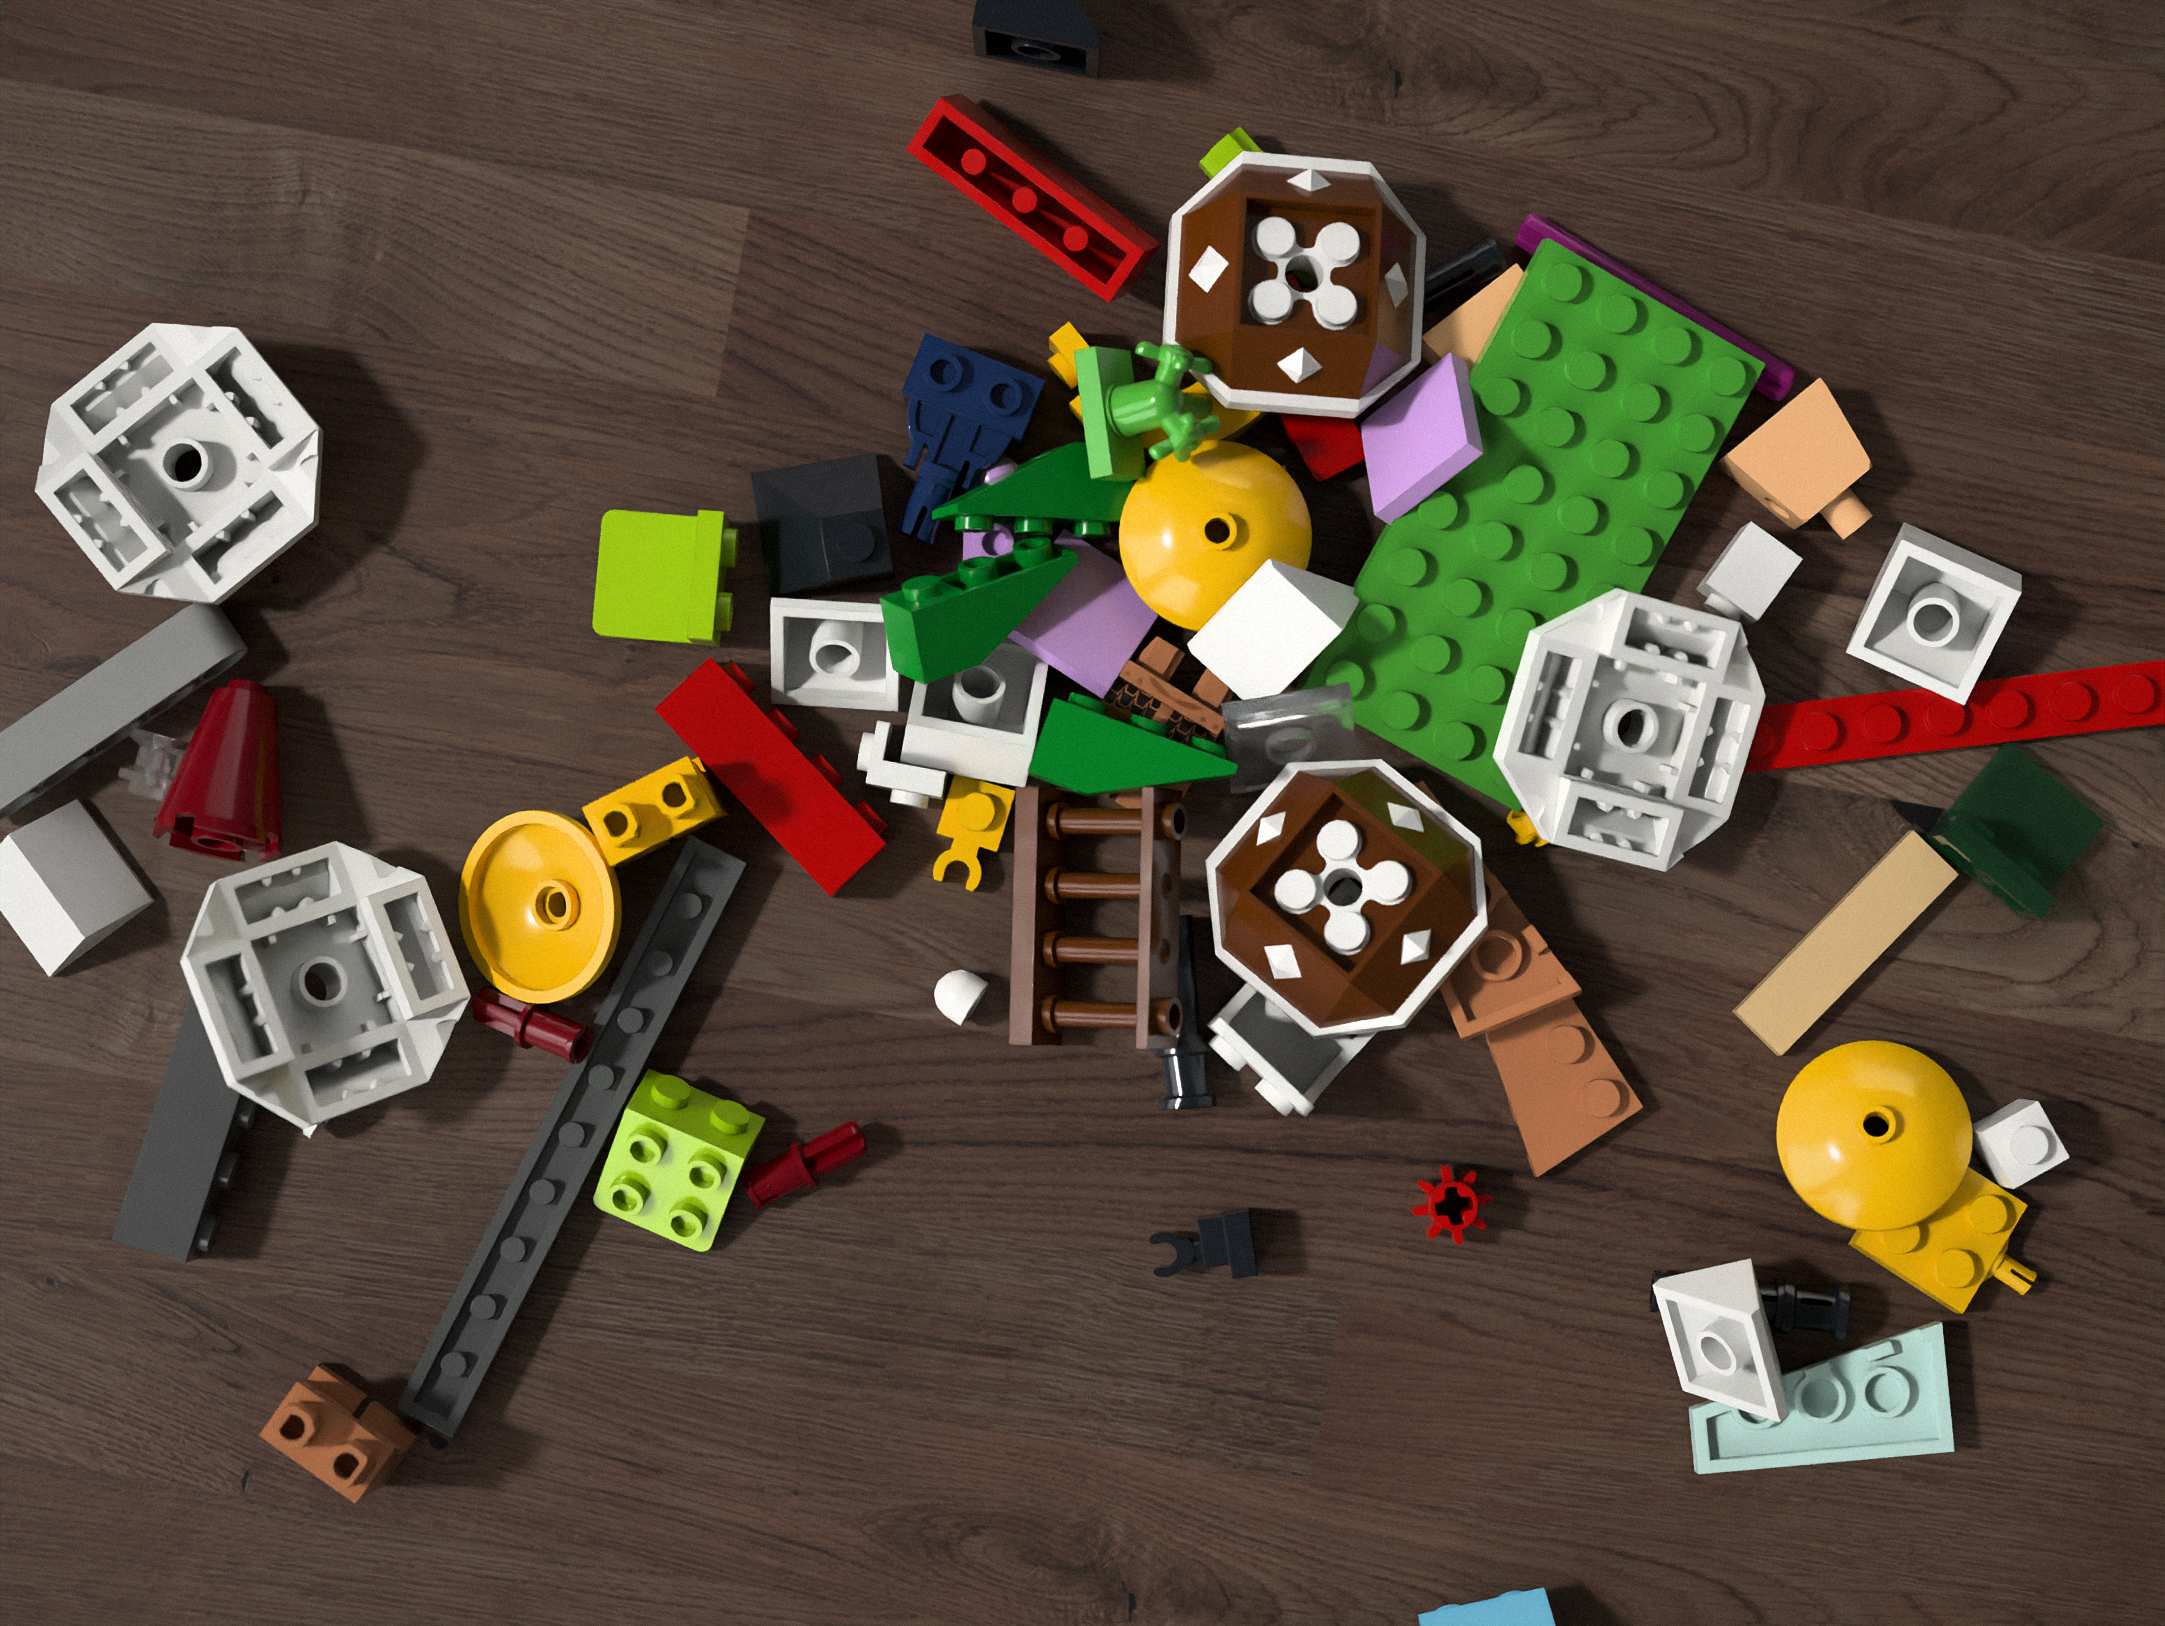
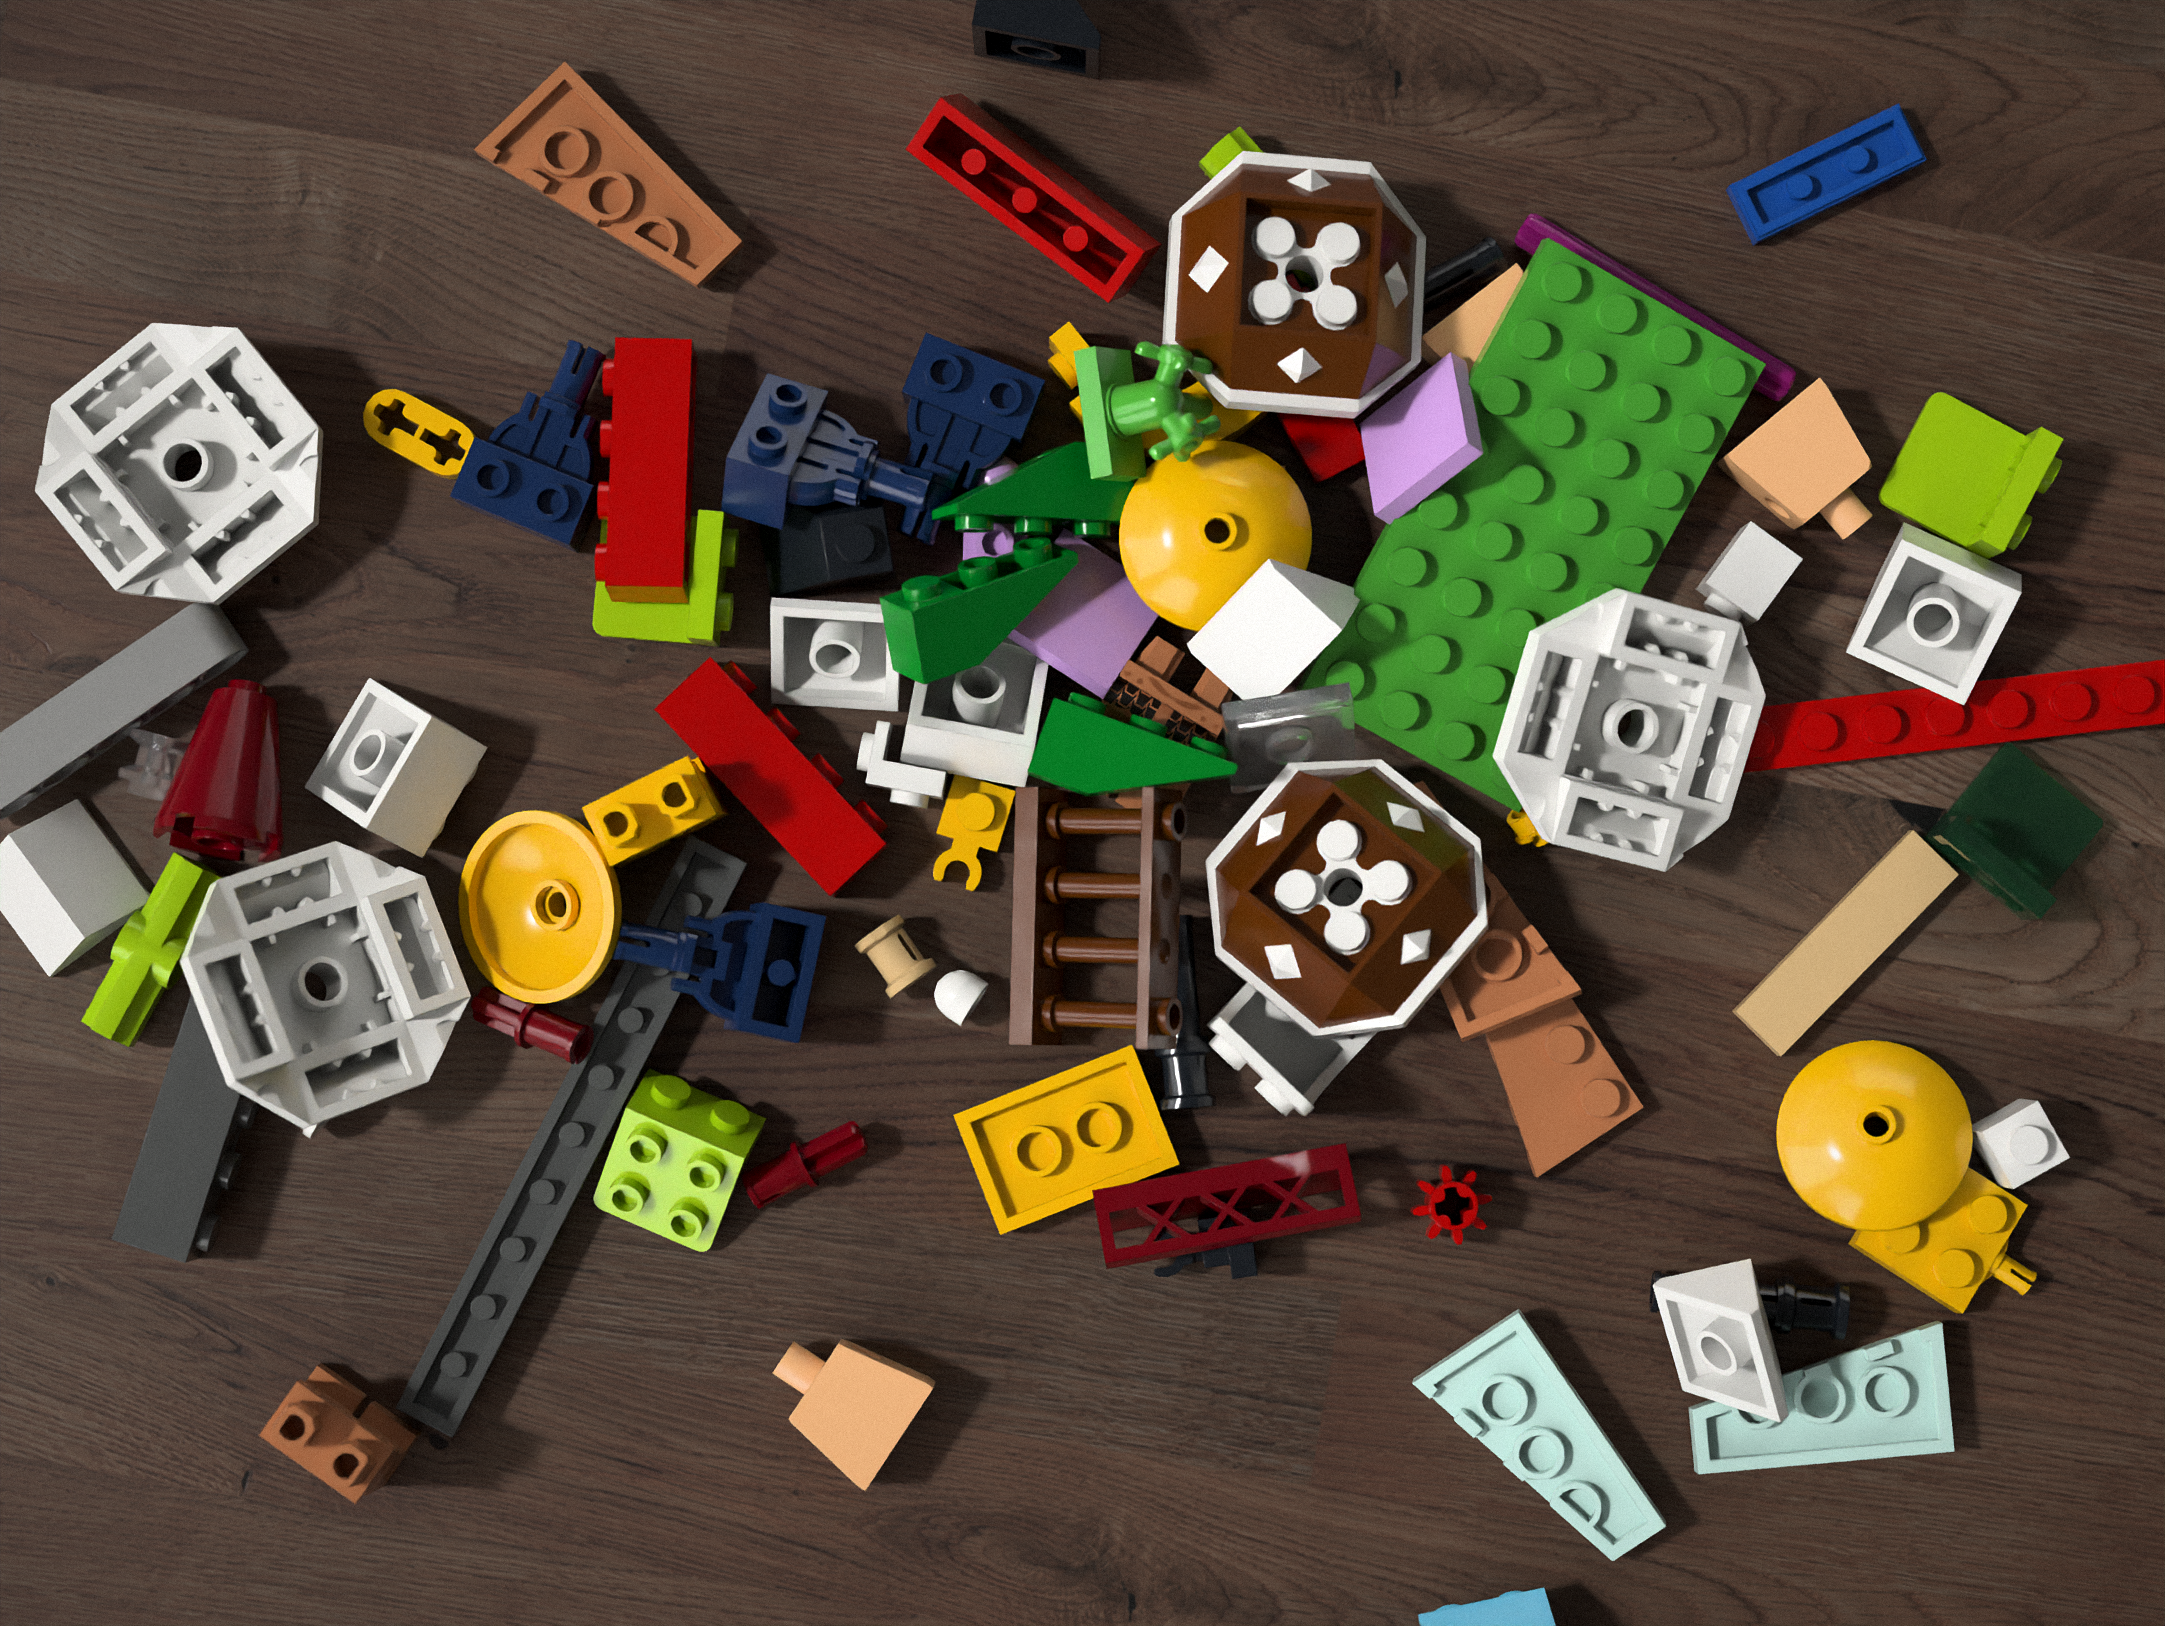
none -> lime piece [81,852,225,1047]
none -> white slope [305,678,488,858]
none -> yellow beam [363,389,477,480]
none -> dark blue brick [450,340,606,553]
none -> nougat wing [474,62,744,290]
none -> red brick [594,337,698,603]
none -> dark blue brick [612,902,826,1043]
none -> dark blue brick [721,373,935,530]
none -> light nougat torso [773,1339,936,1491]
none -> tan bush [854,914,937,999]
none -> yellow plate [953,1044,1179,1235]
none -> dark red fence [1092,1143,1361,1269]
none -> light aqua wing [1412,1309,1666,1561]
none -> blue tile [1726,103,1927,246]
none -> lime bracket [1878,392,2063,559]

